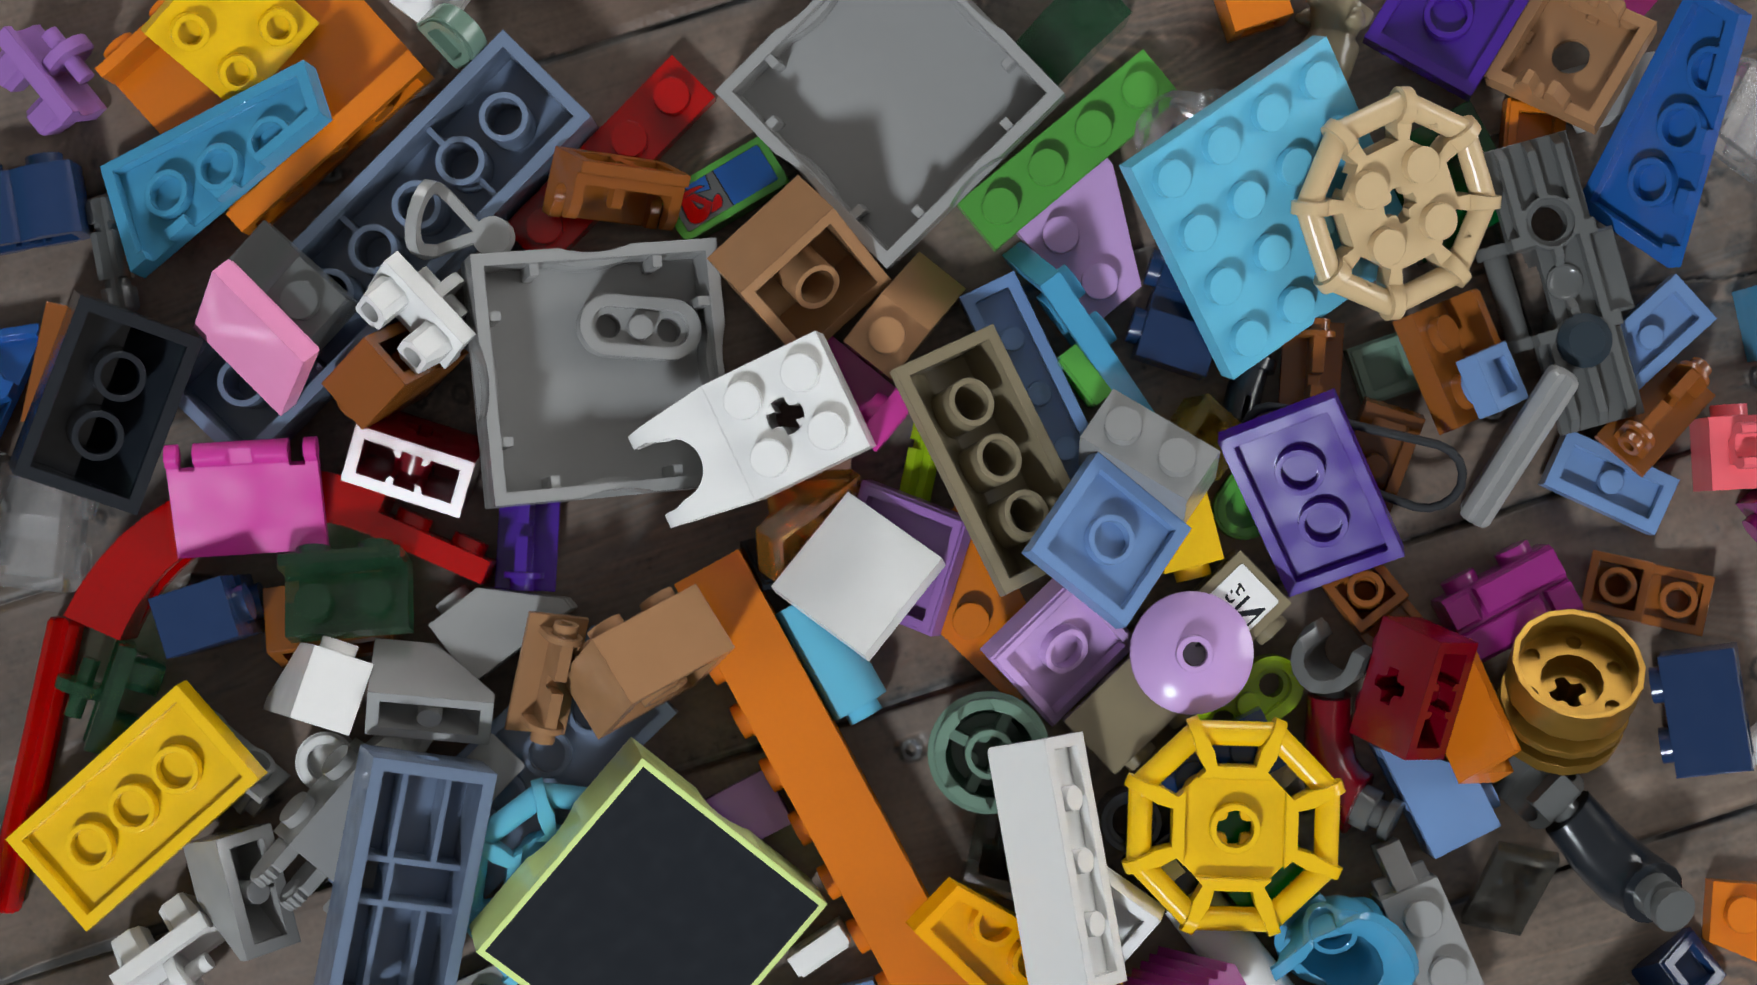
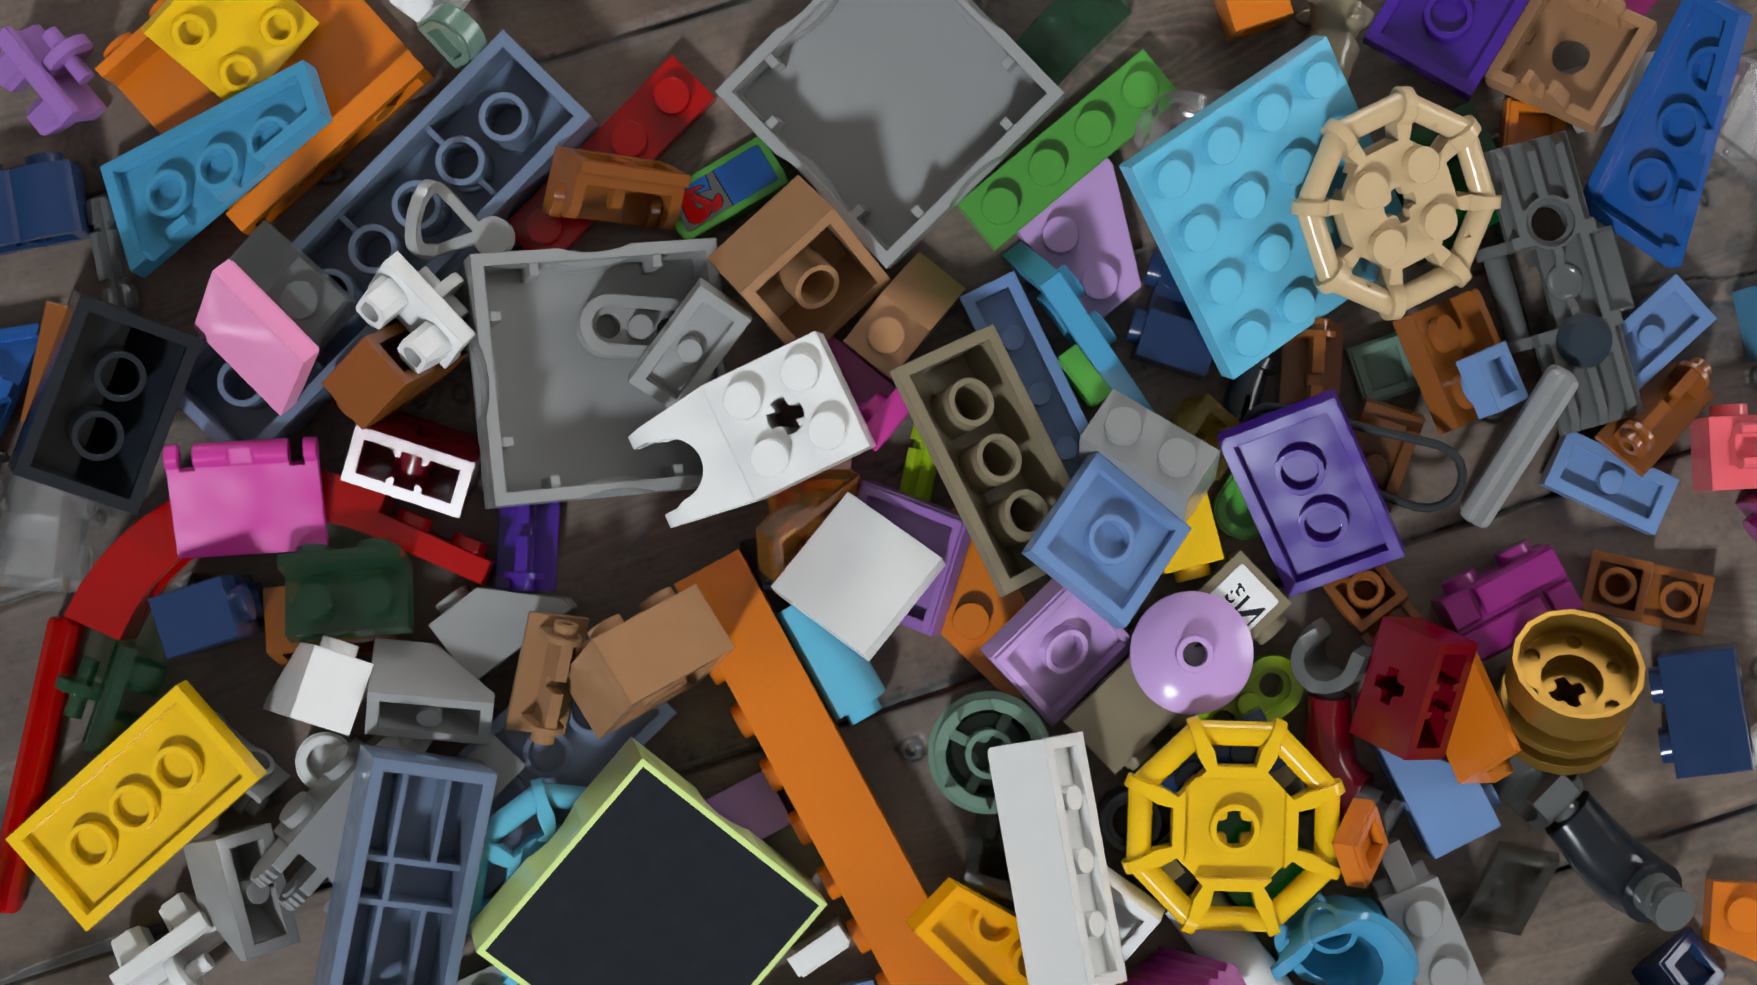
none -> light grey plate [628,278,752,408]
none -> orange tile [1331,798,1389,889]

